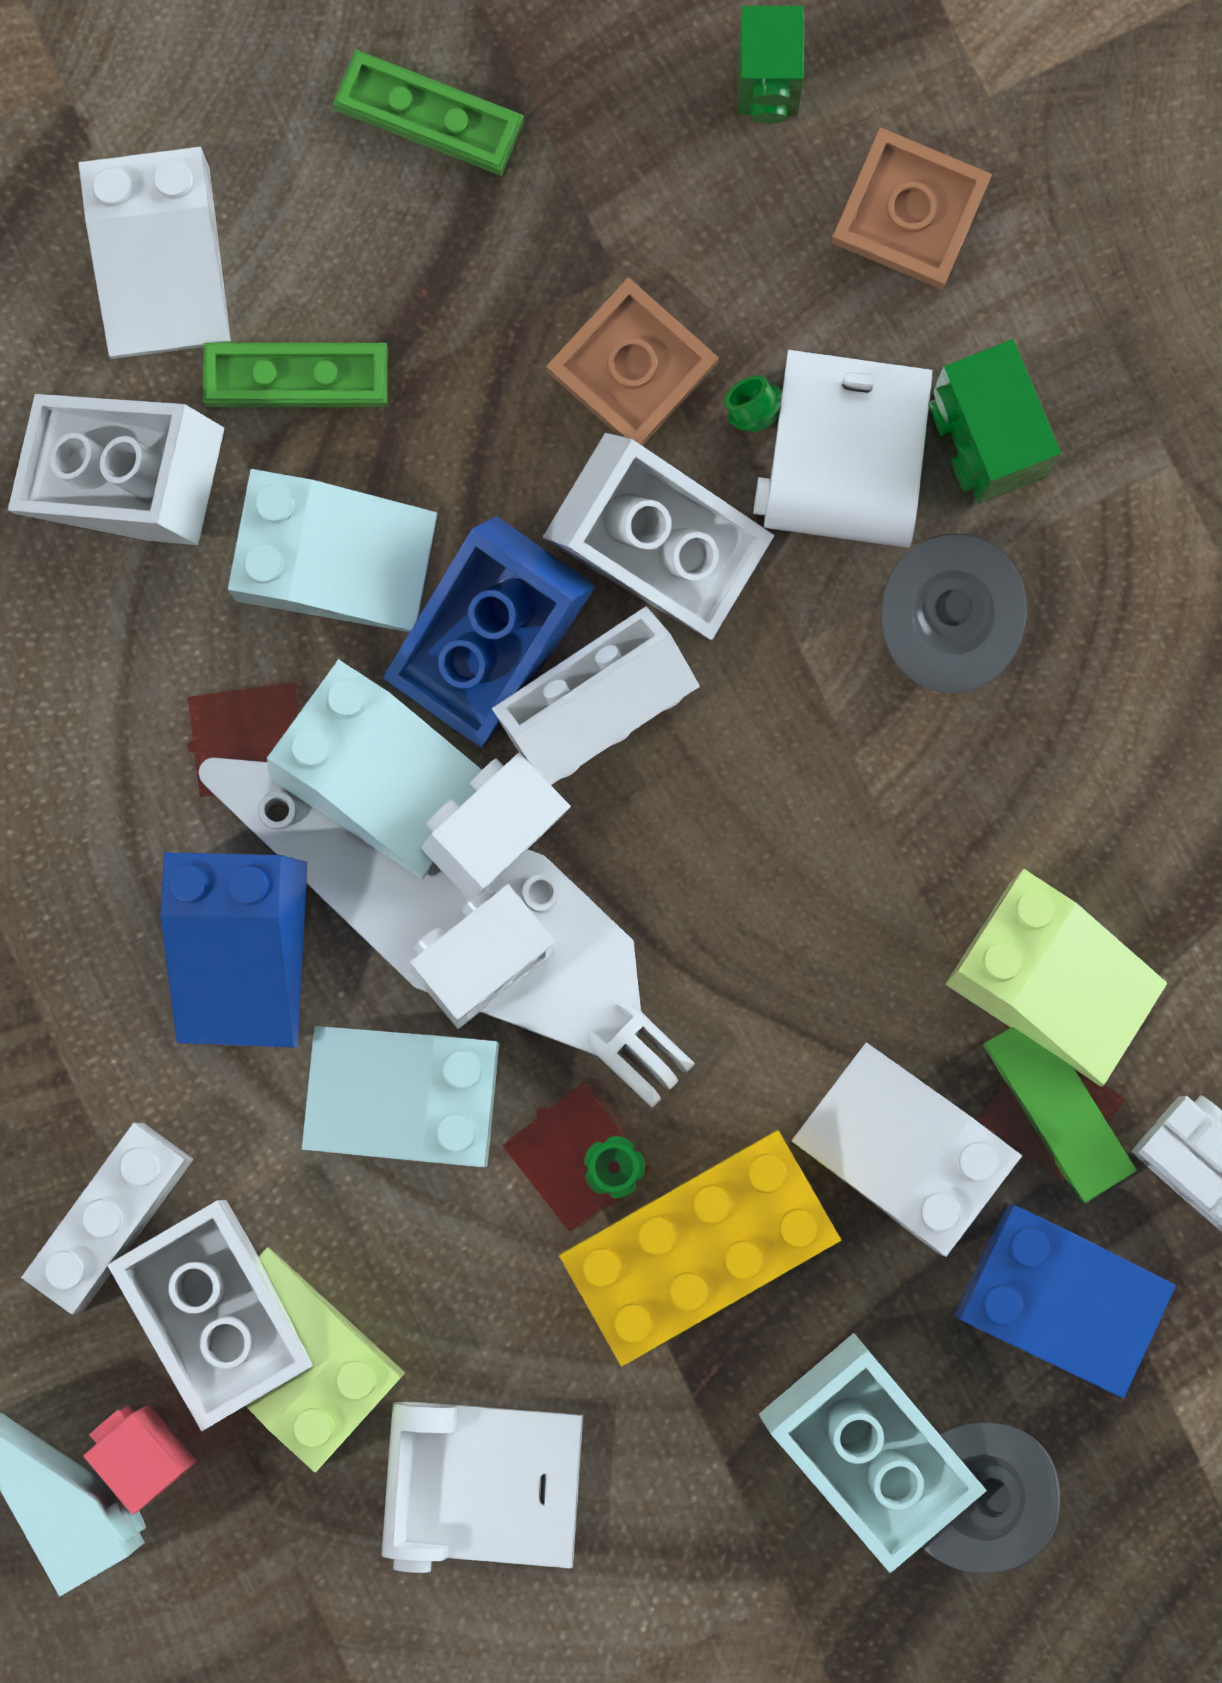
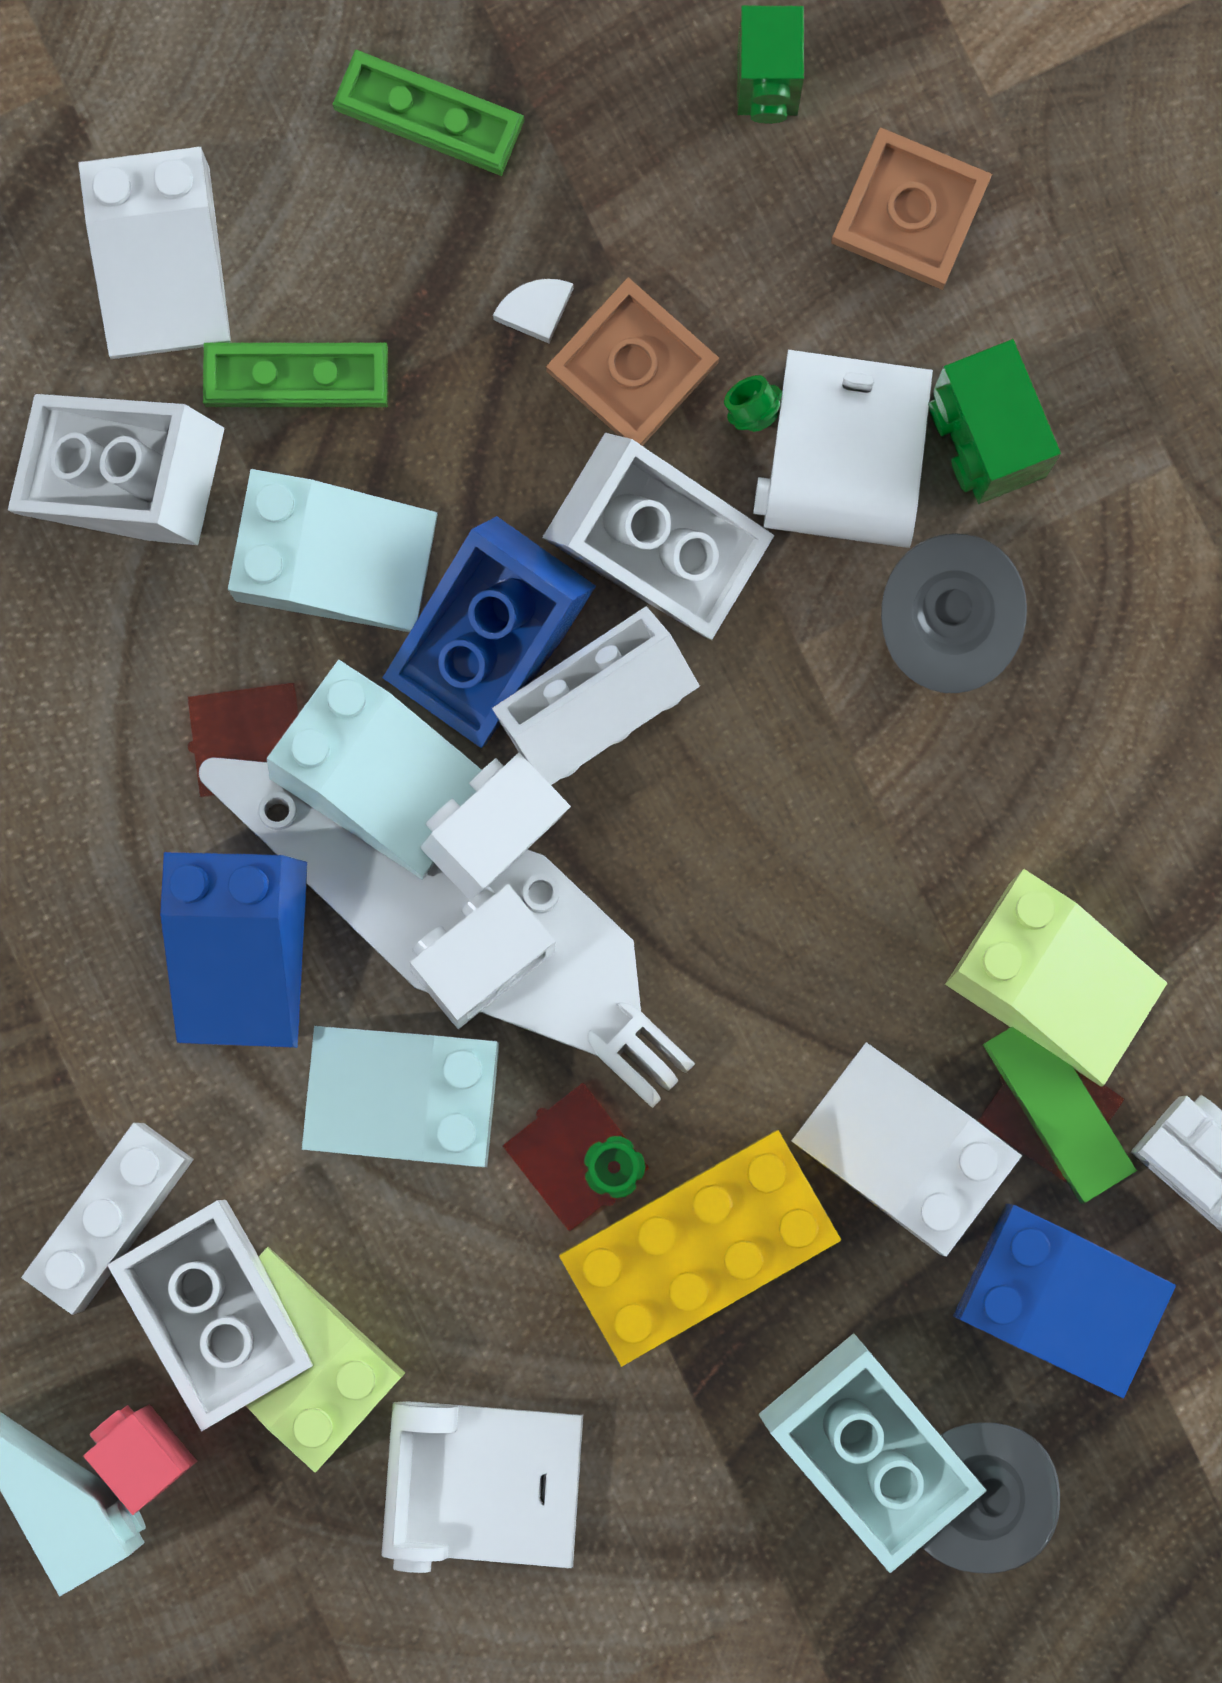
none -> white tile [493,279,573,344]

